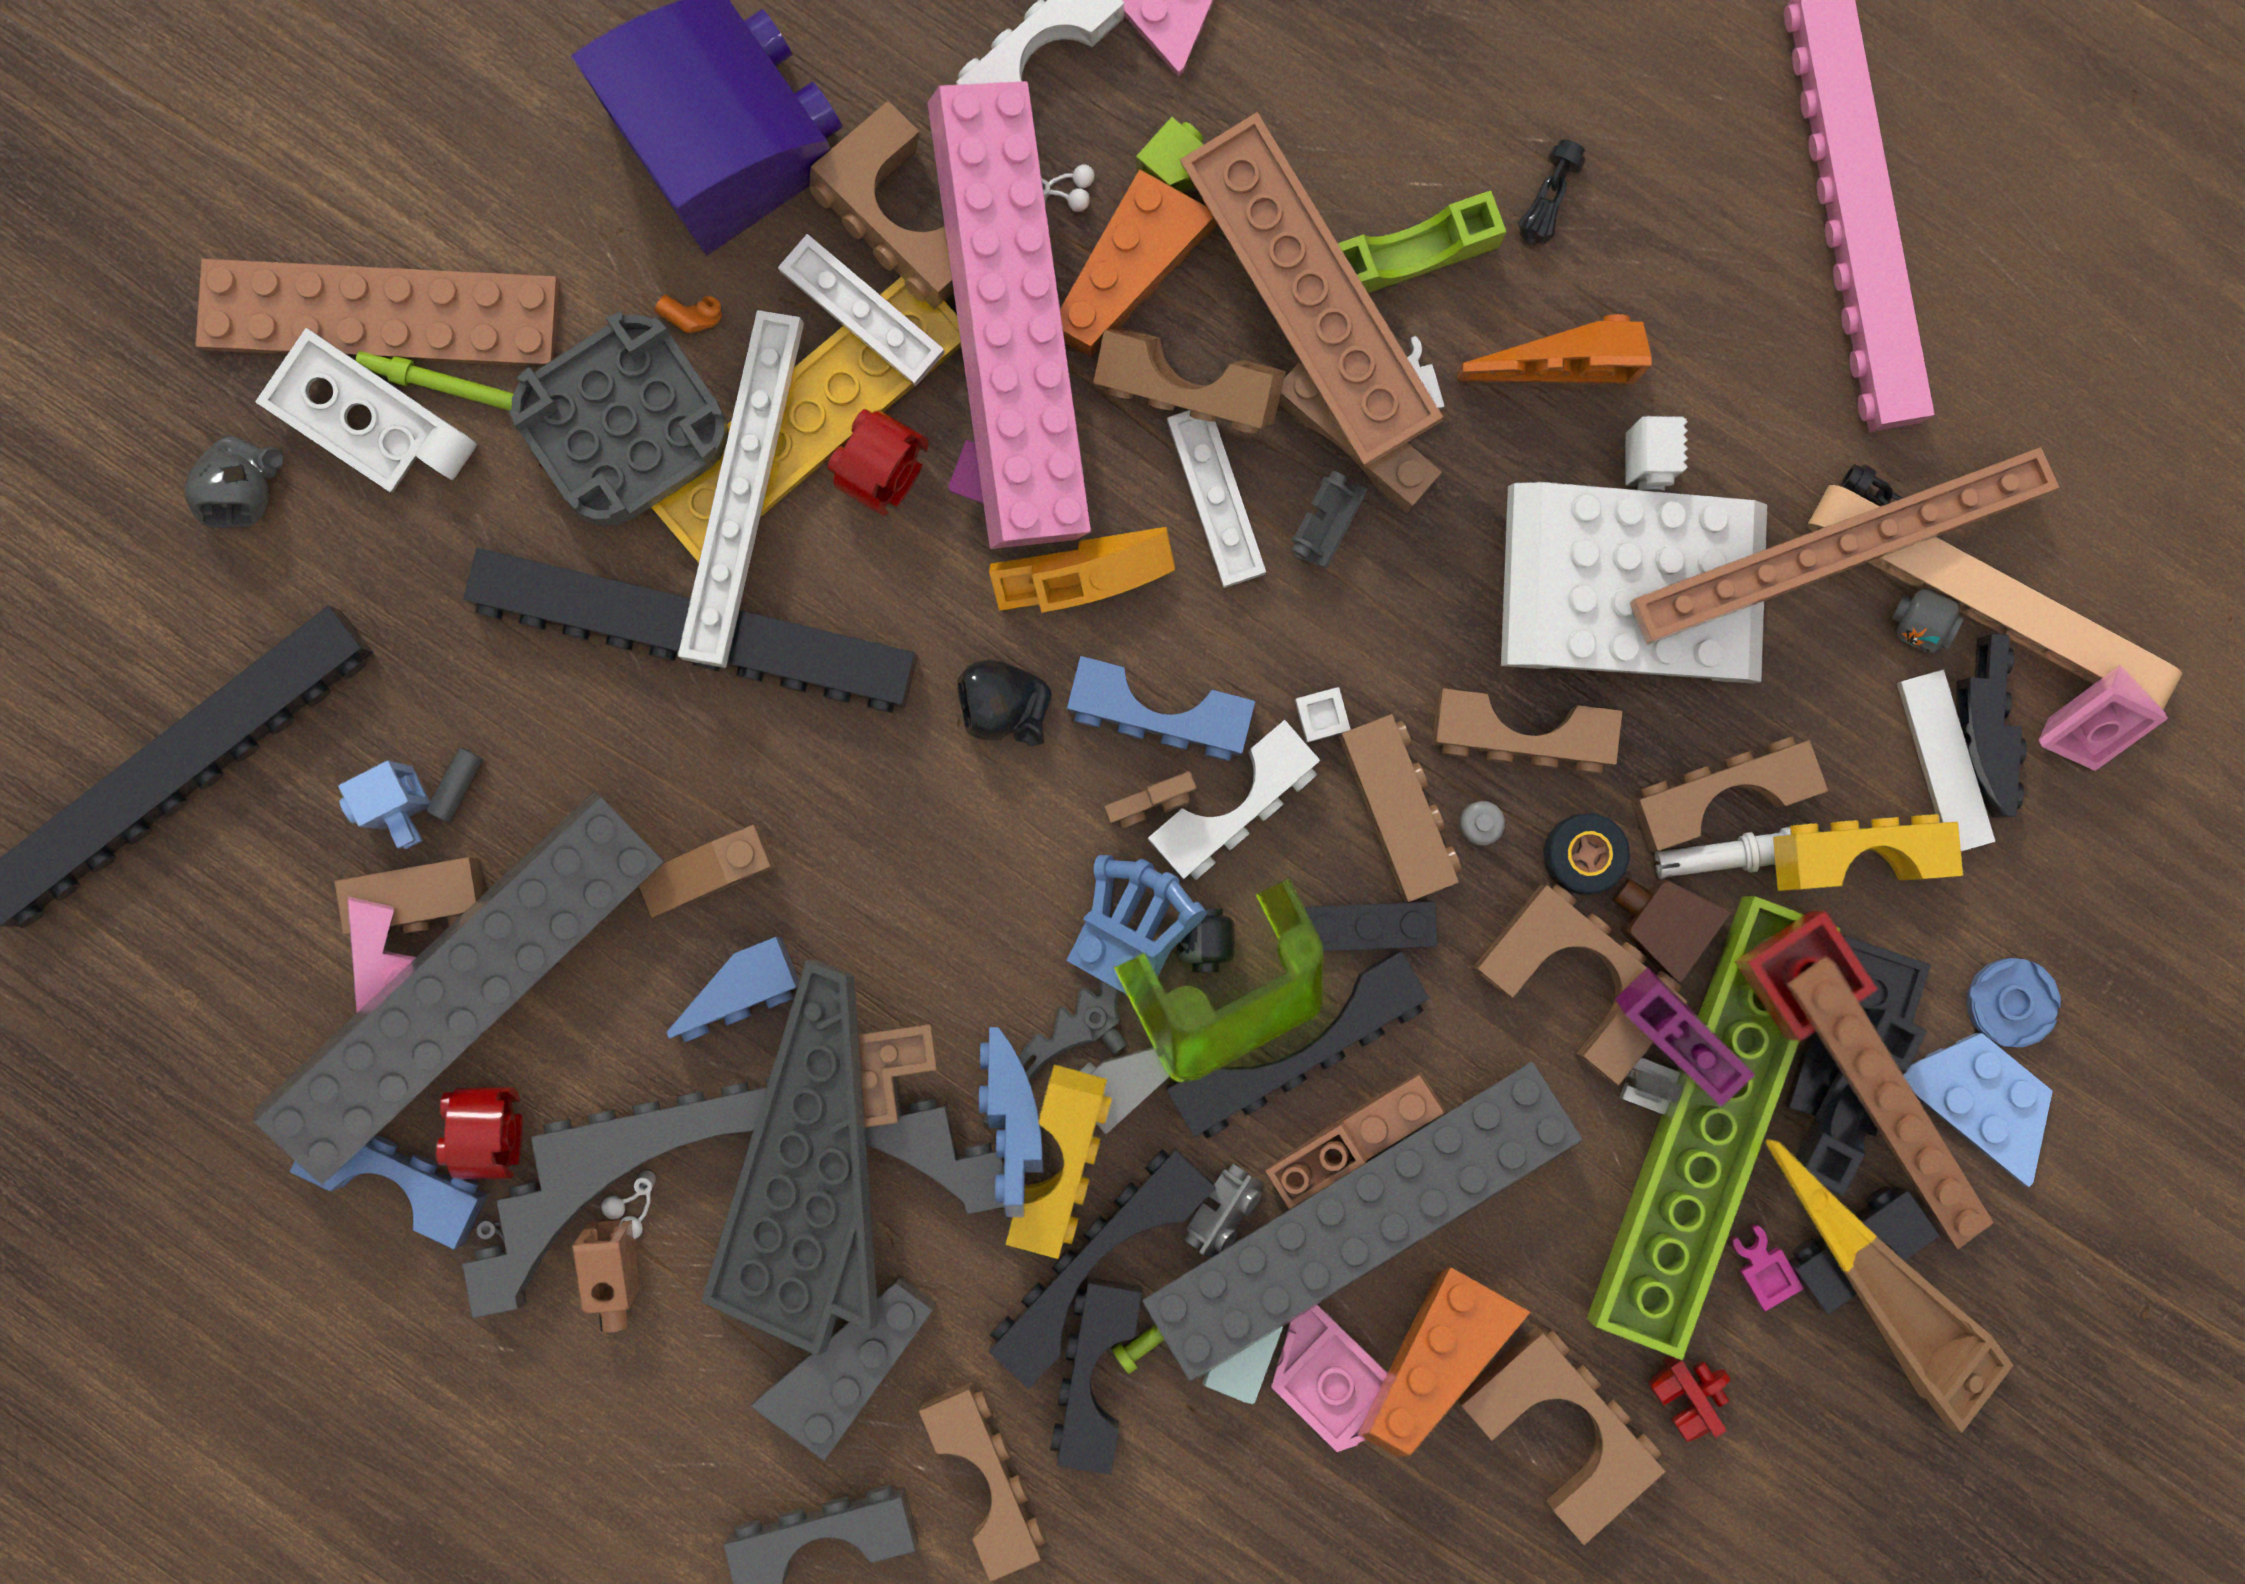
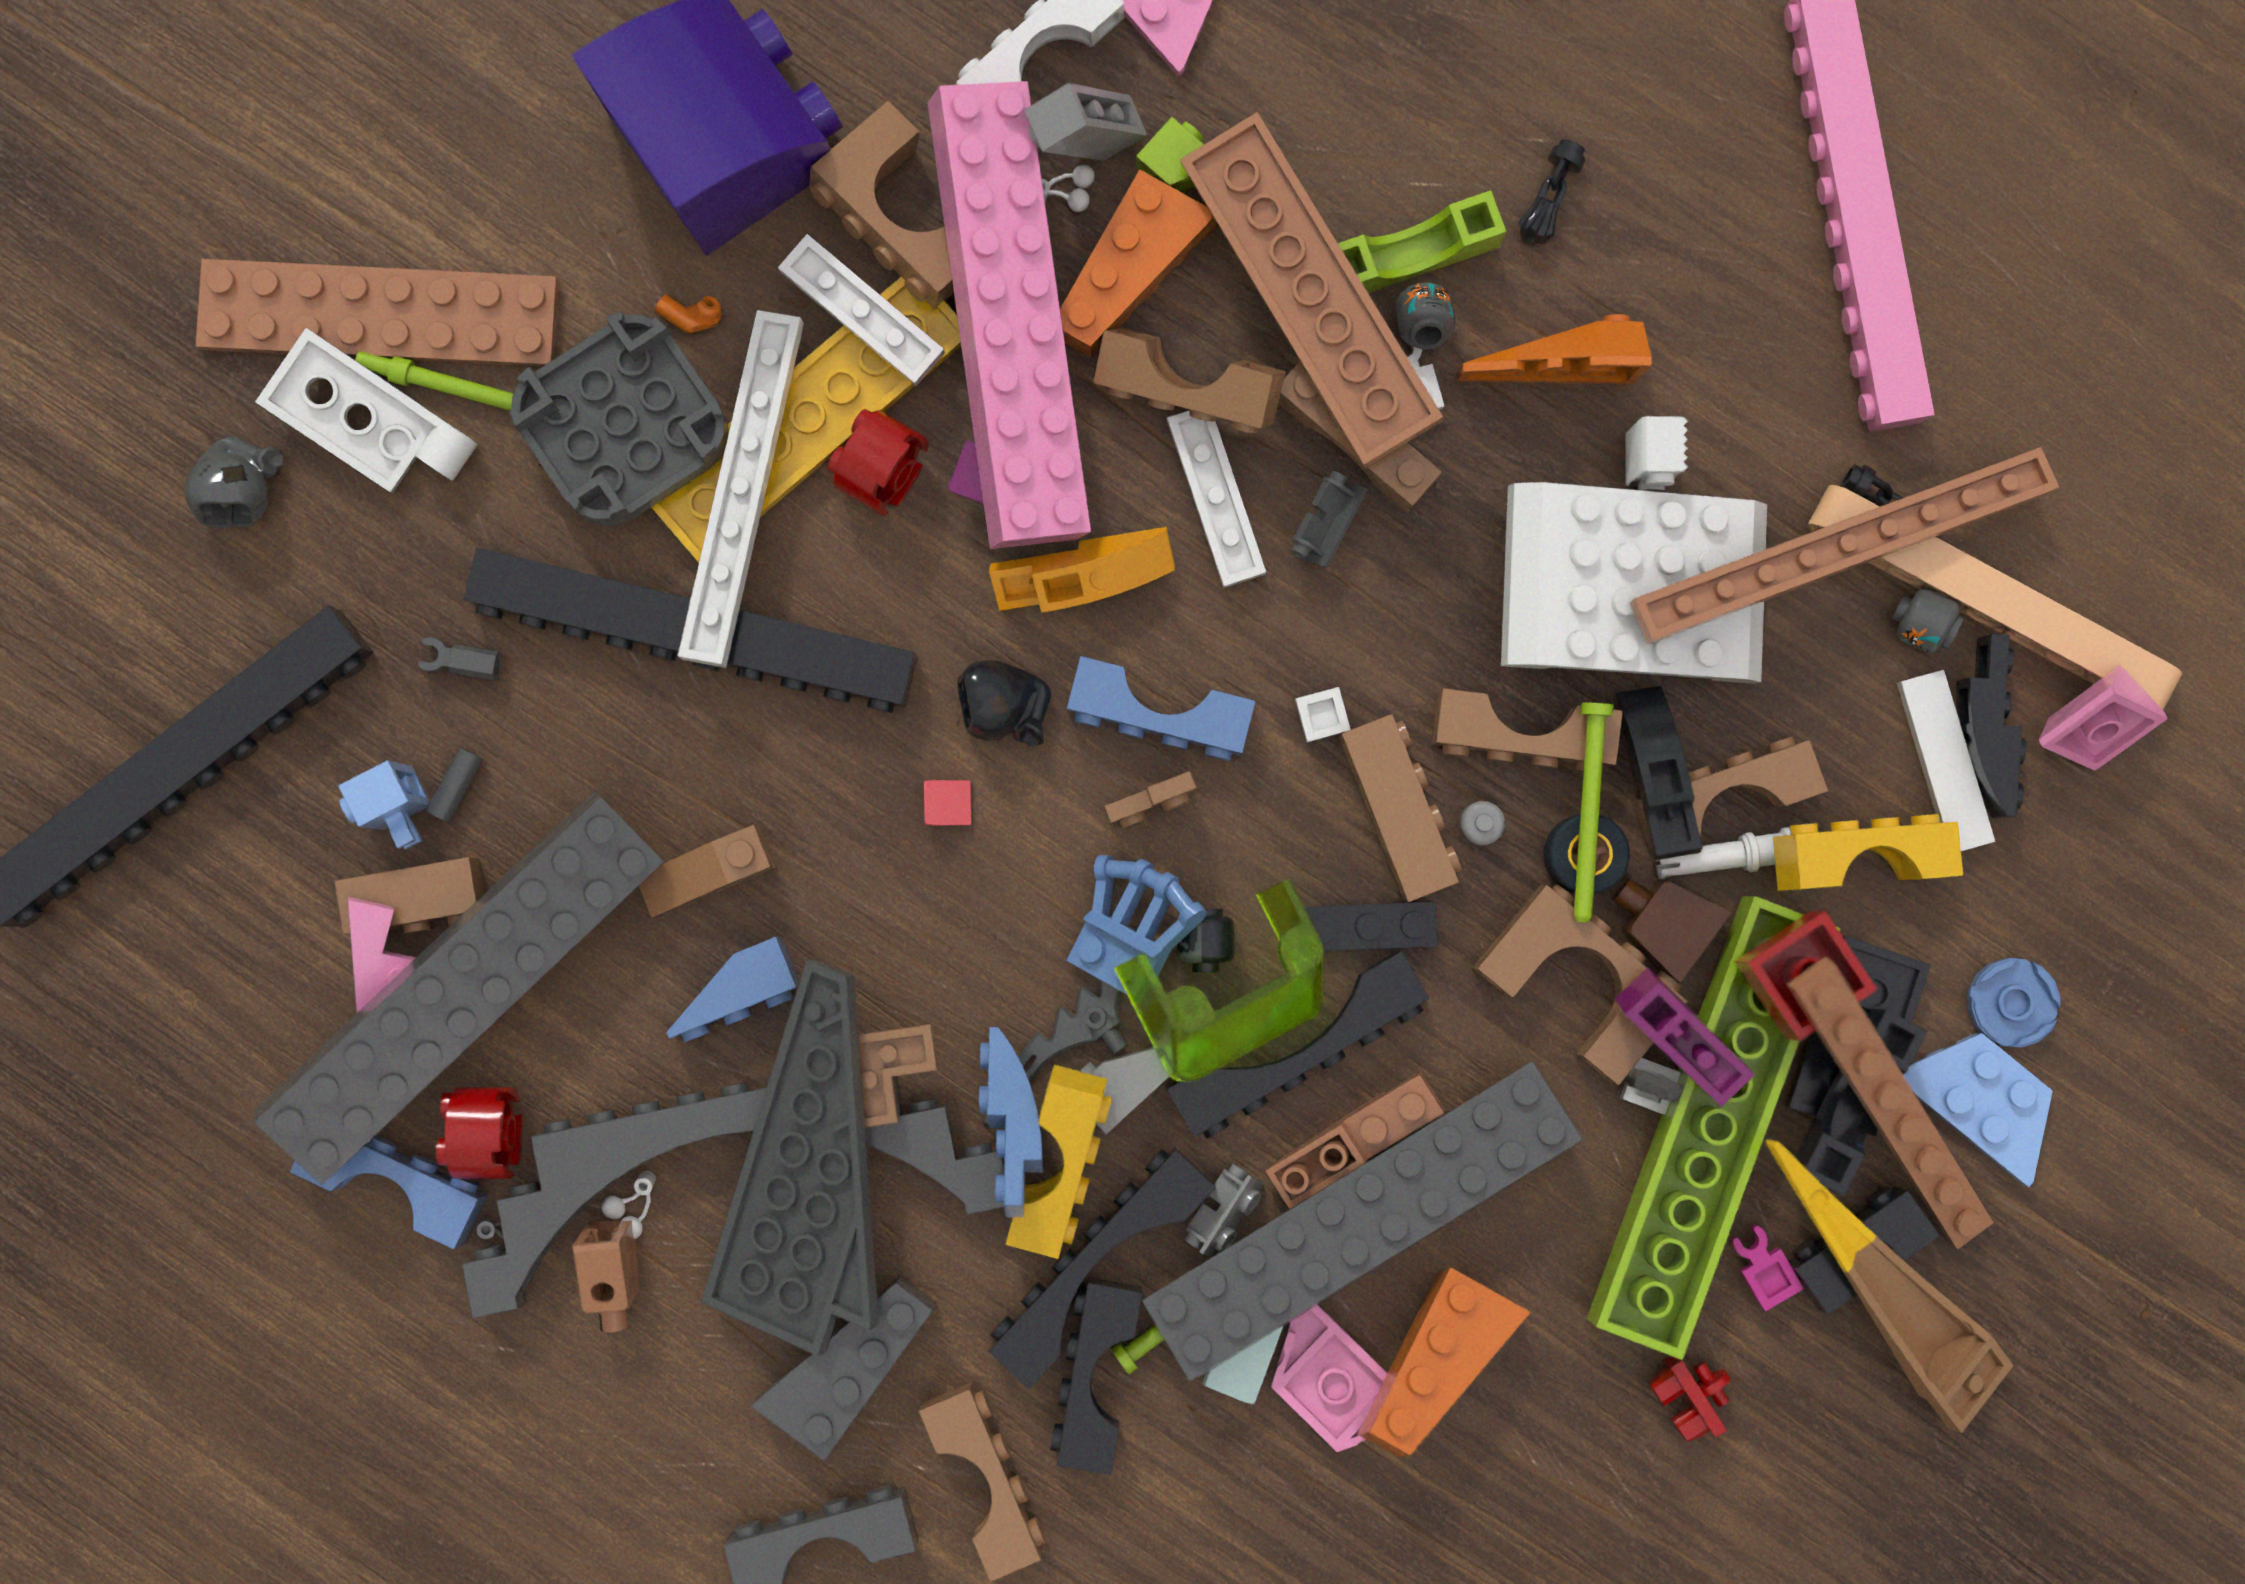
white arch [1148,720,1320,880] -> none
medium nougat arch [1457,1326,1666,1545] -> none
none -> dark grey bar [418,637,502,681]
none -> coral slope [924,780,972,826]
none -> light grey brick [1025,83,1148,161]
none -> dark grey head [1395,282,1456,349]
none -> lime bar [1574,703,1614,922]
none -> black slope [1616,686,1702,860]

